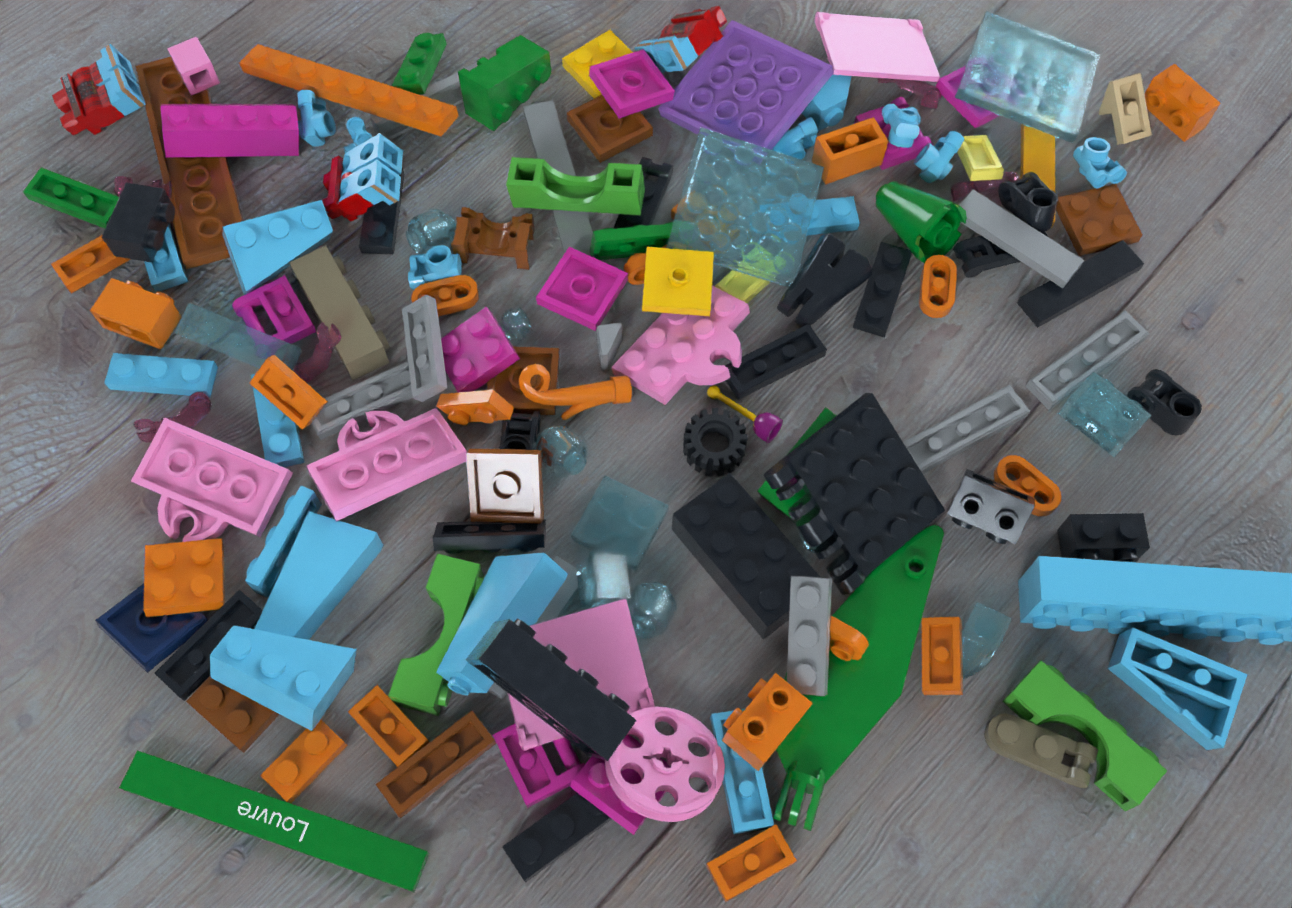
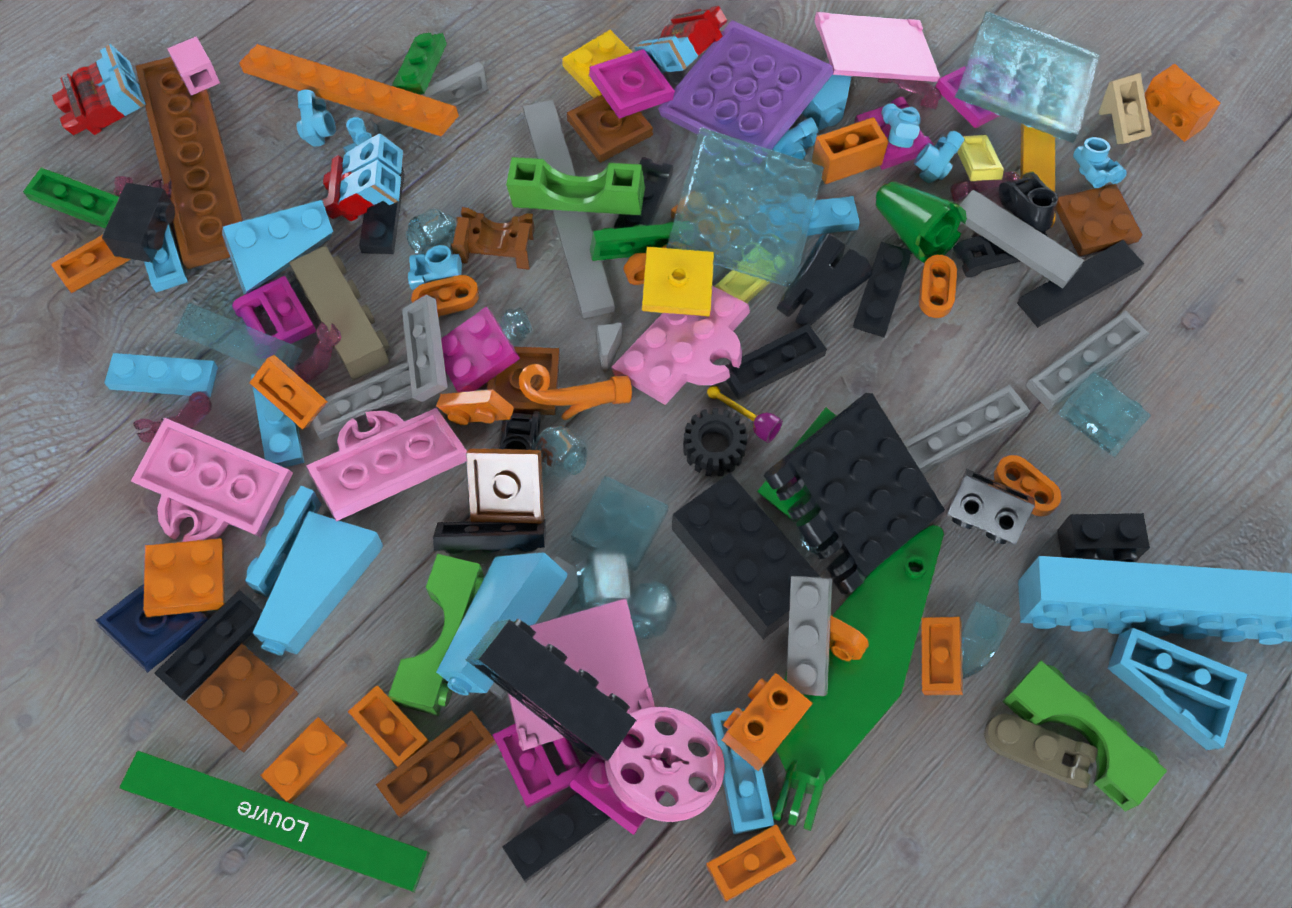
orange brick [90,278,182,349] -> none
dark pink slope [161,104,299,158] -> none
medium azure wedge [210,625,356,731] -> none
green wedge [458,35,551,131] -> none
dark pink plate [536,247,628,331] -> none
black piece [1127,369,1202,436] -> none

